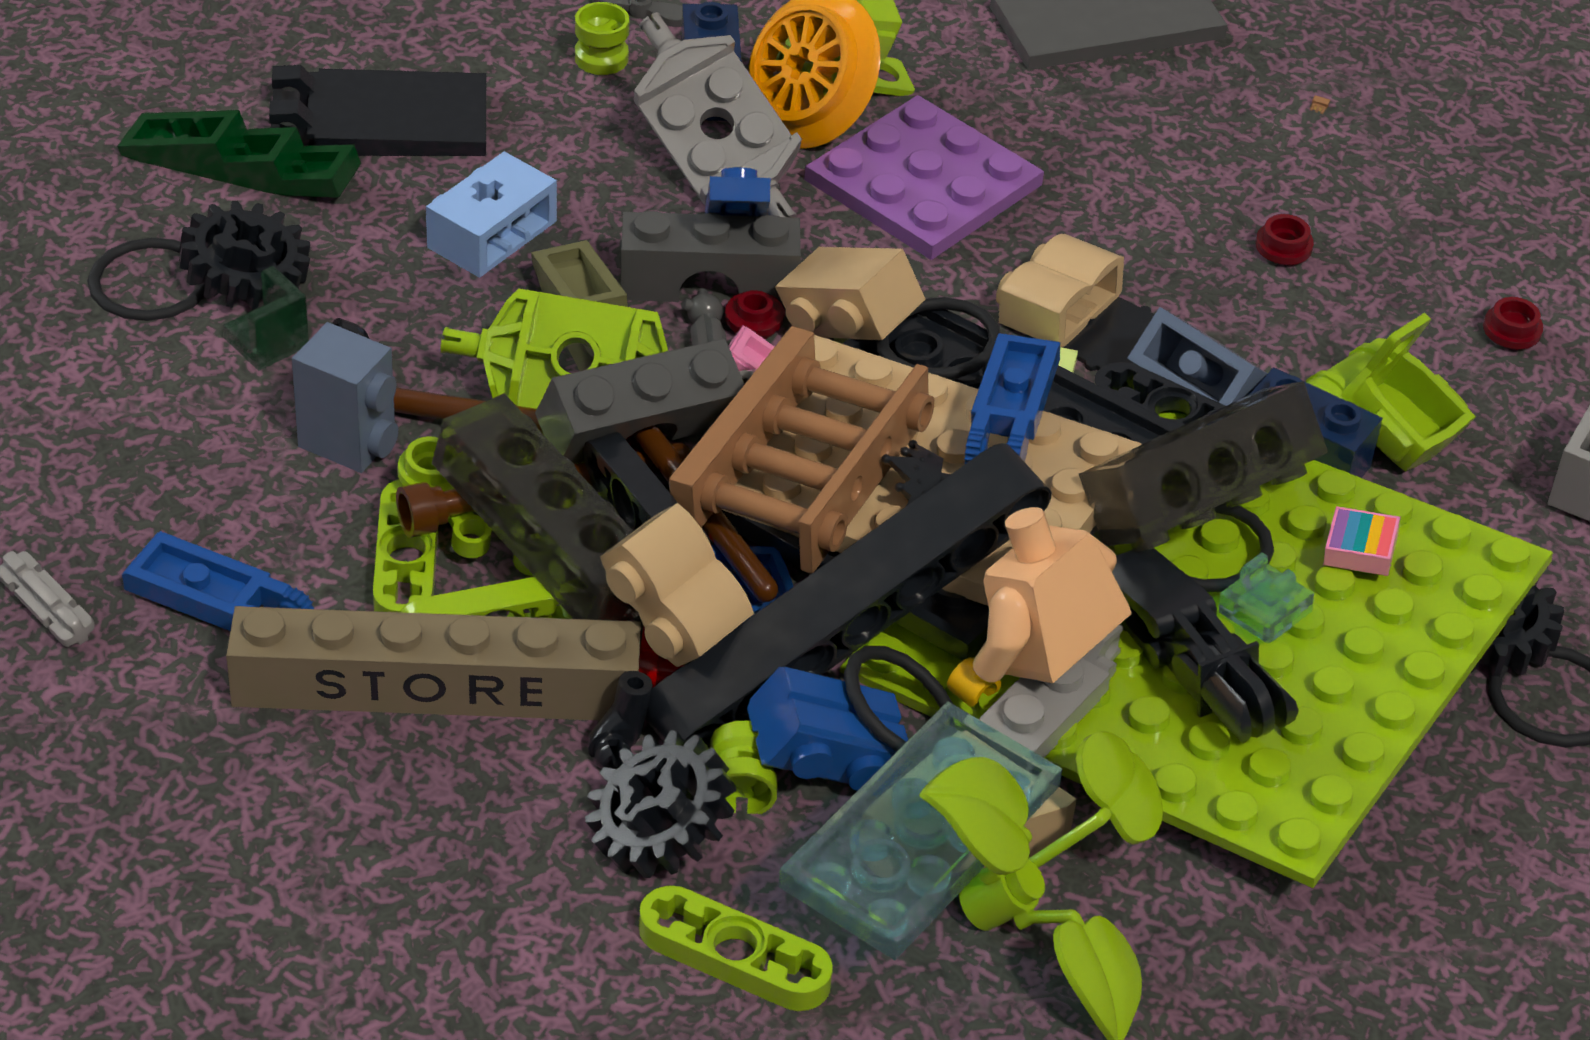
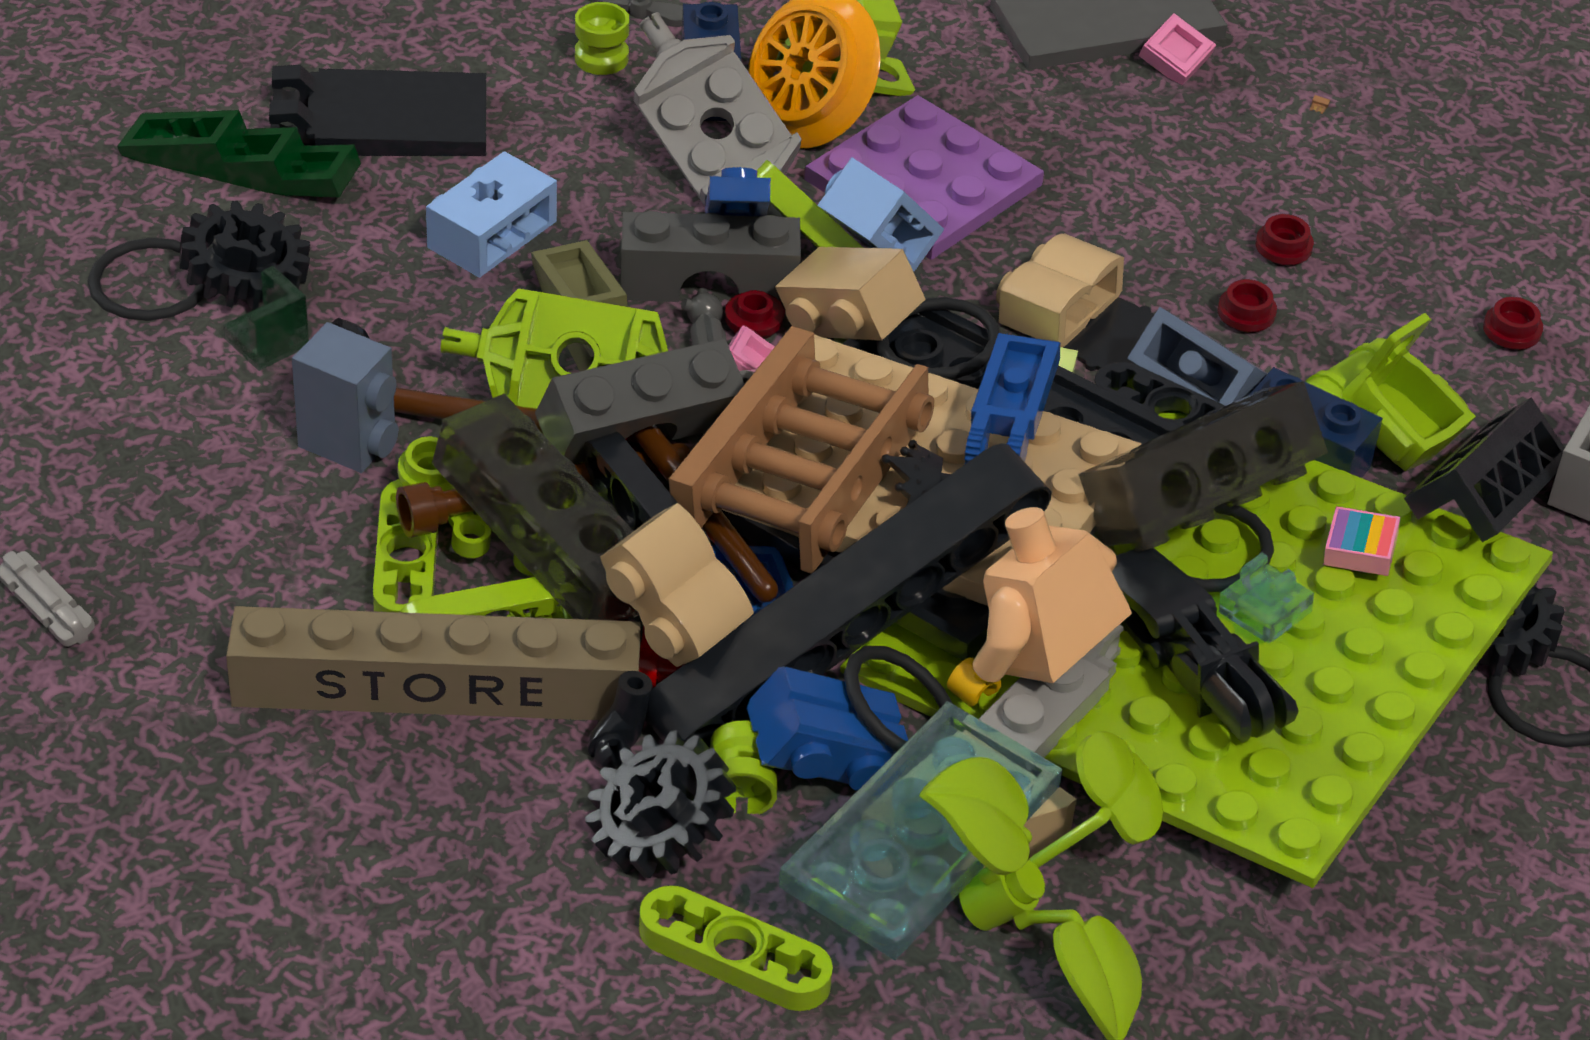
blue hinge [122,531,315,631] -> none
none -> lime beam [757,159,863,248]
none -> light blue brick [817,157,944,271]
none -> bright pink tile [1139,13,1216,85]
none -> dark red plate [1217,279,1277,332]
none -> black fence [1404,397,1565,543]

